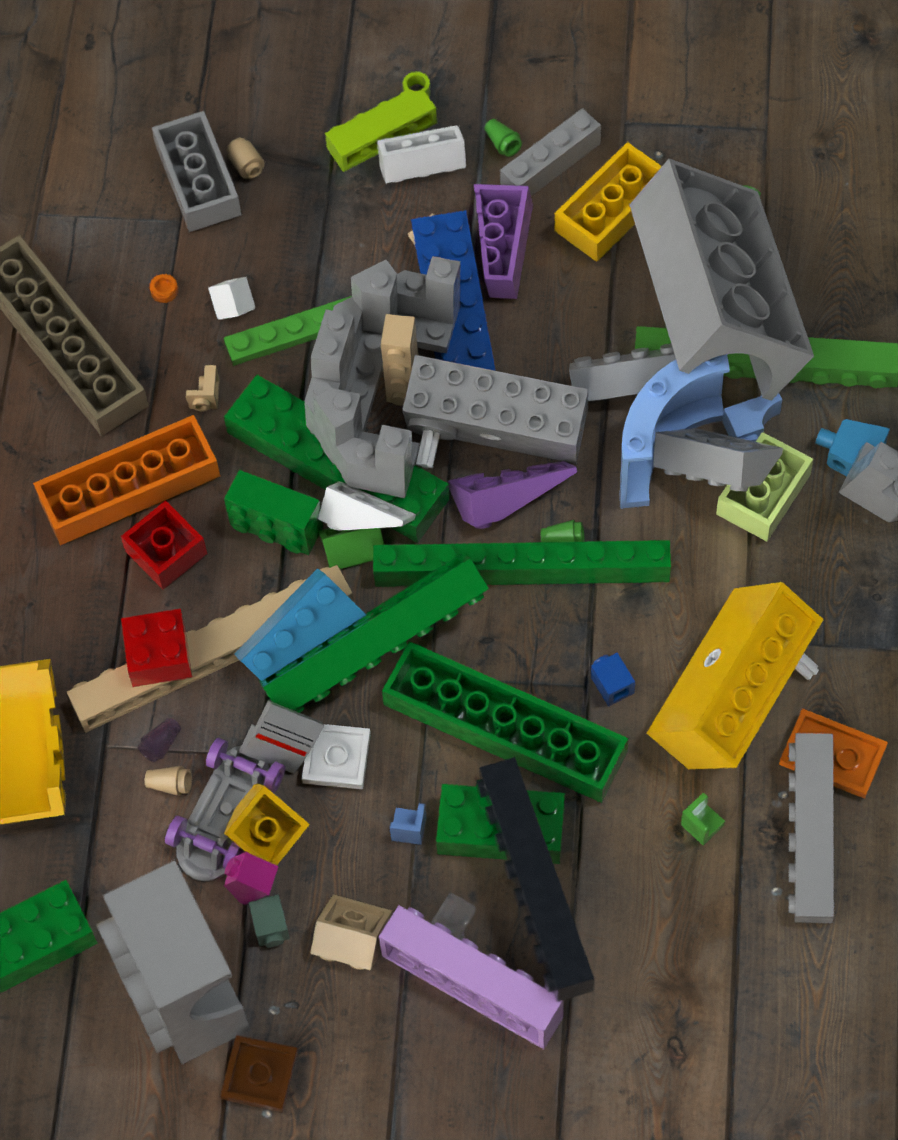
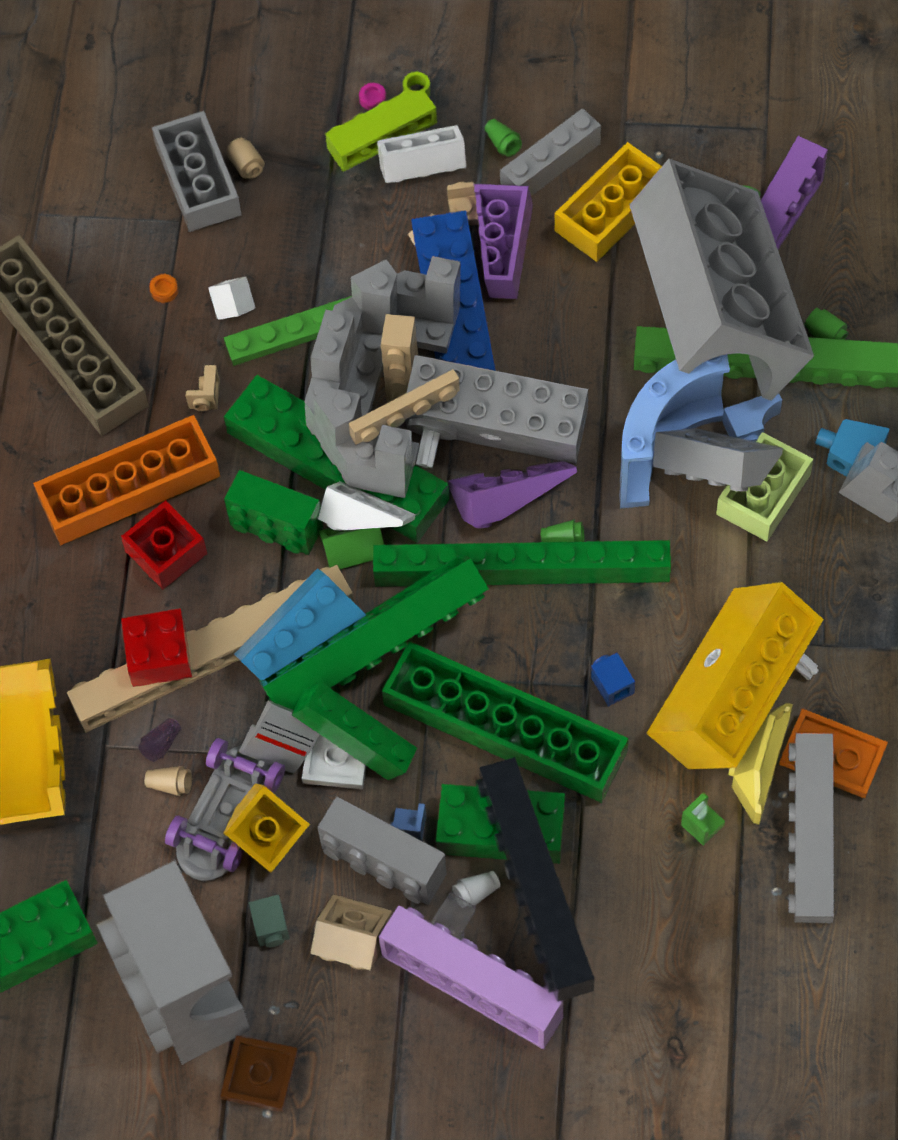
dark pink slope [224,852,279,905] -> none
light grey brick [569,343,676,401] -> none
none -> green brick [291,682,417,780]
none -> light grey brick [318,796,447,905]
none -> tan plate [349,369,460,445]
none -> dark pink tile [359,83,386,110]
none -> tan bracket [447,182,479,226]
none -> white cone [452,871,500,909]
none -> light yellow wedge [728,703,793,825]
none -> medium lavender wedge [761,136,828,249]
none -> bright green brick [804,308,848,340]

